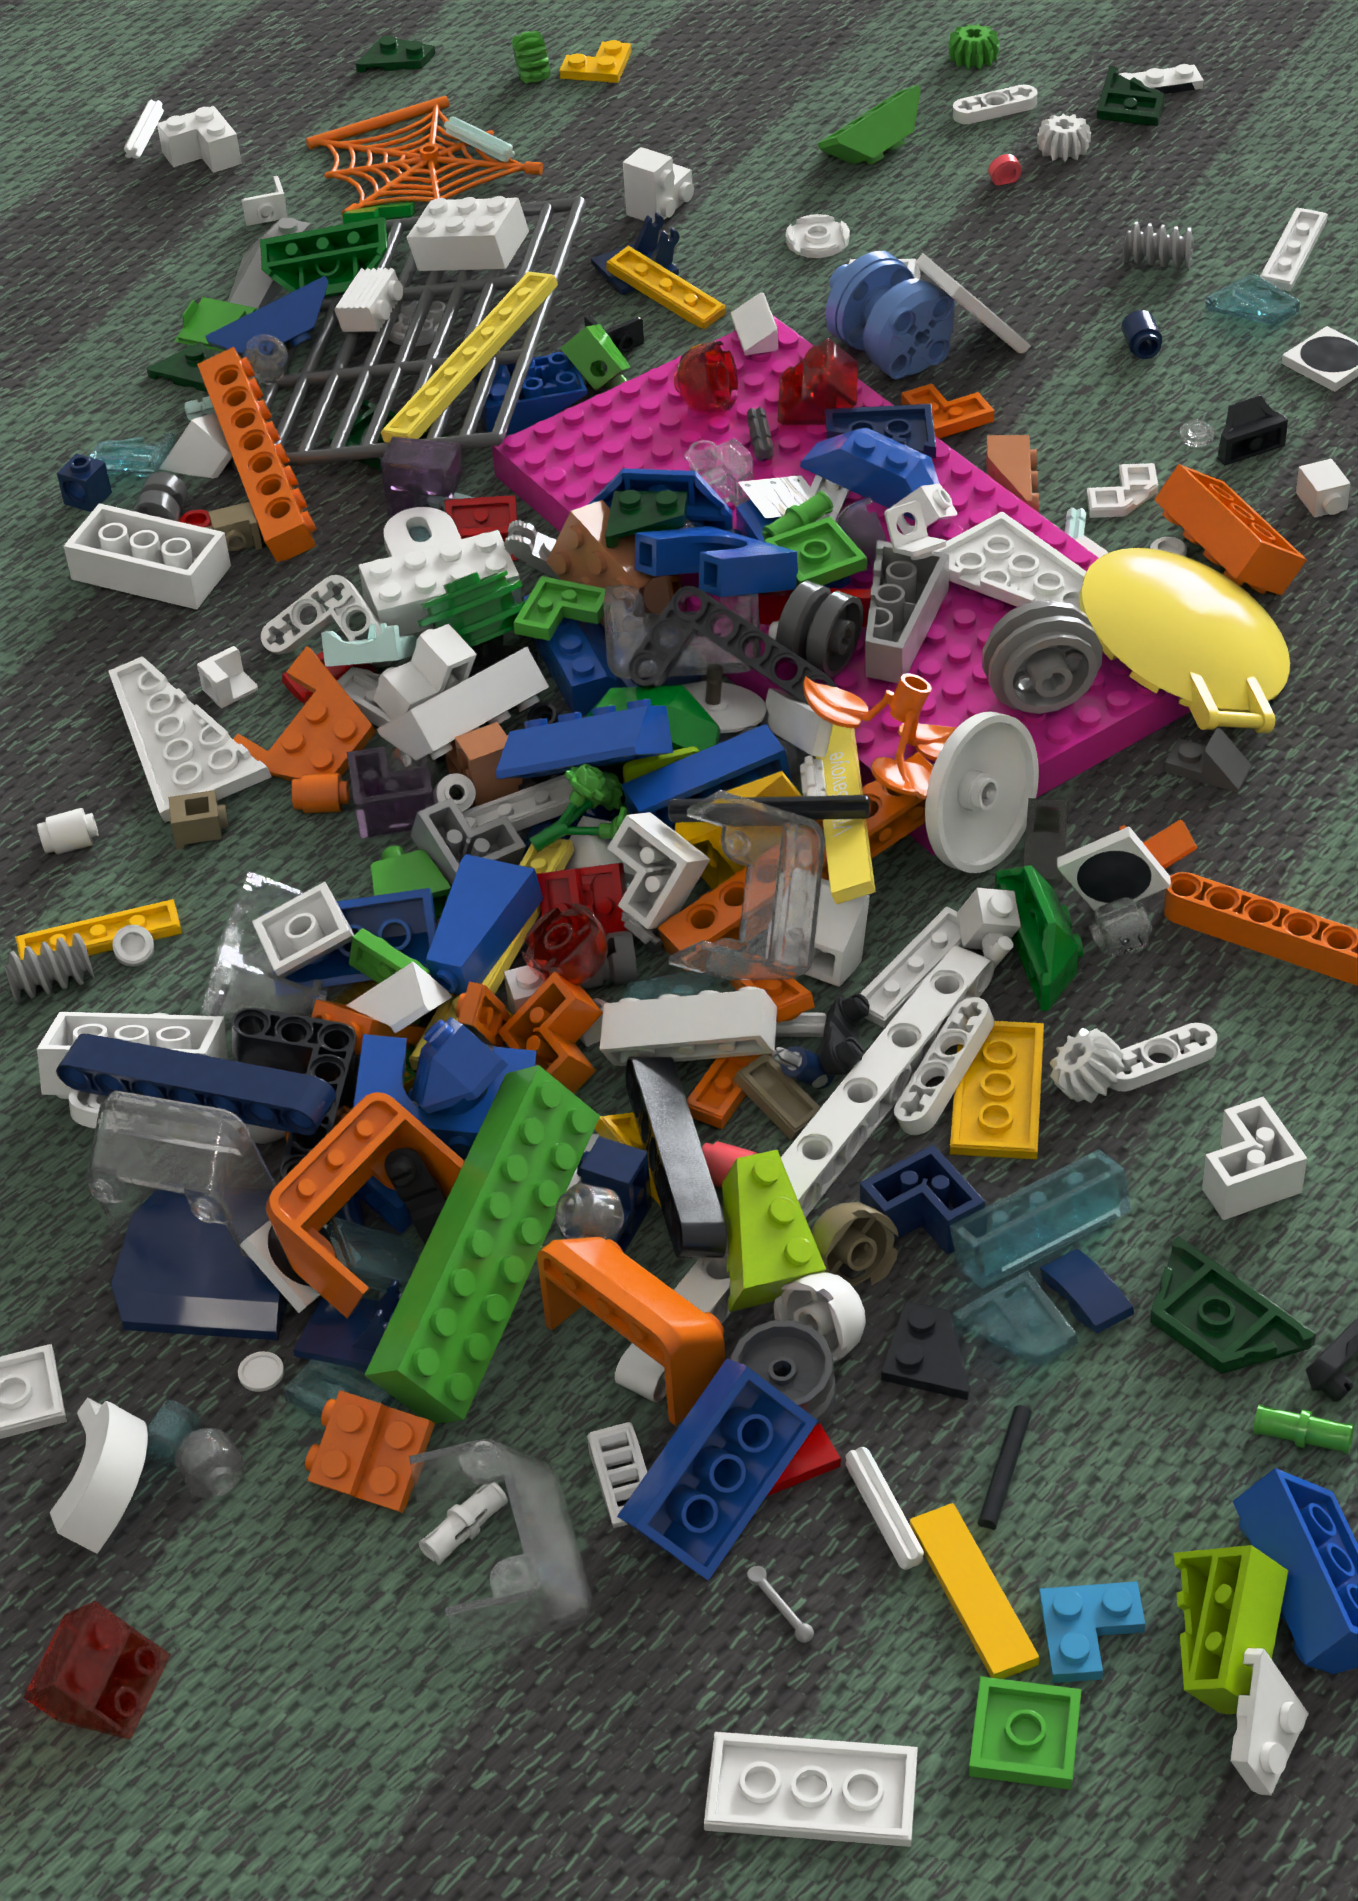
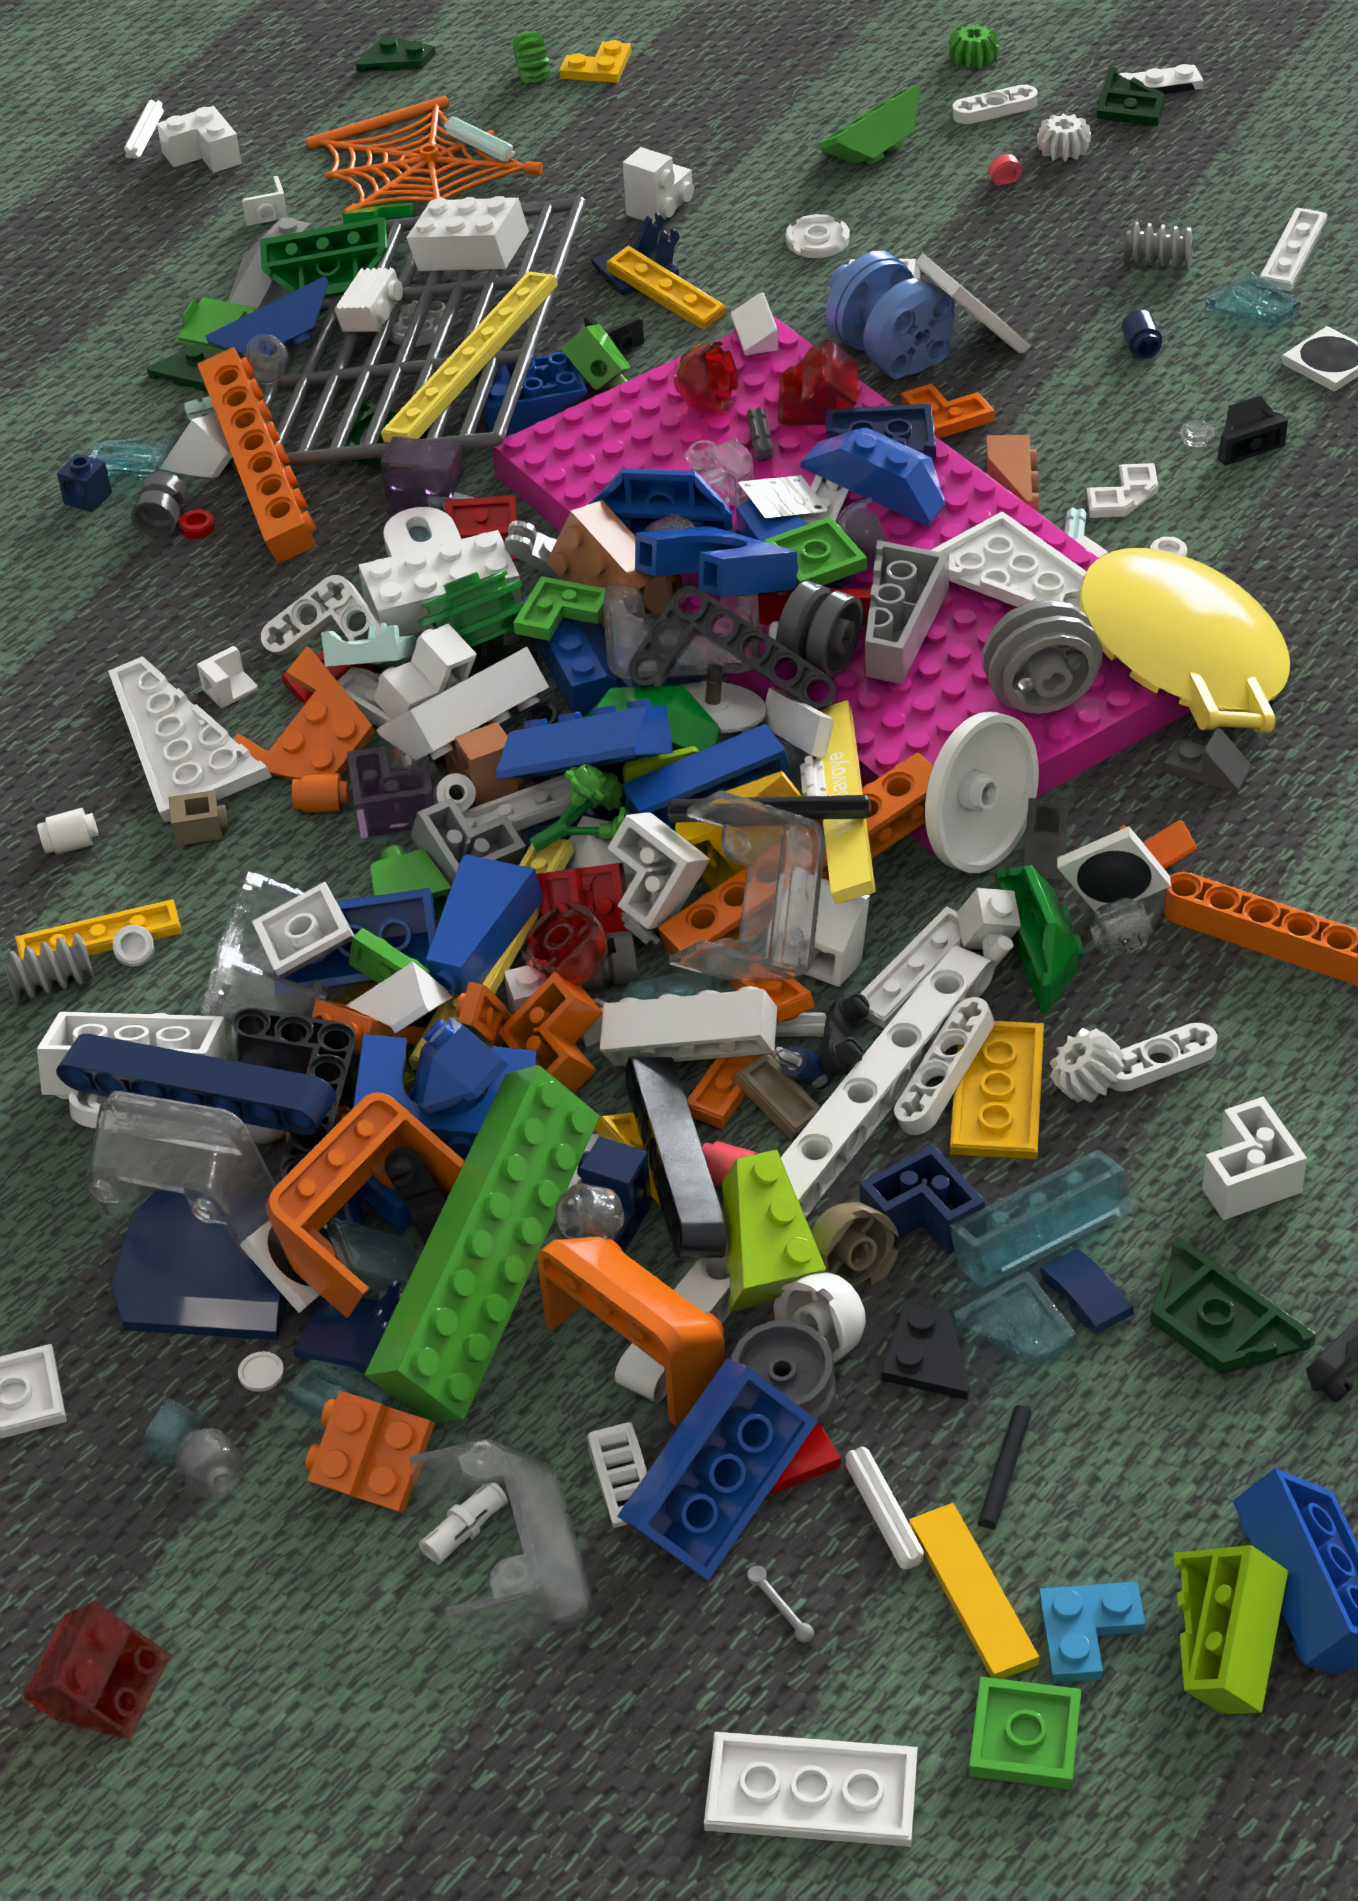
white arch [50,1397,148,1554] -> none
white brick [64,503,231,610] -> none
dark tan brick [205,501,263,552] -> none
dark green wing [605,490,688,548] -> none
bright green pin [762,491,833,540] -> none
orange plant [803,674,957,800] -> none
white bracket [884,500,947,560] -> none
white bracket [891,484,957,535] -> none
orange brick [1154,464,1307,595] -> none
white wing [1230,1648,1309,1796] -> none
bright green pin [1253,1404,1354,1454] -> none
white brick [1296,459,1351,518] -> none

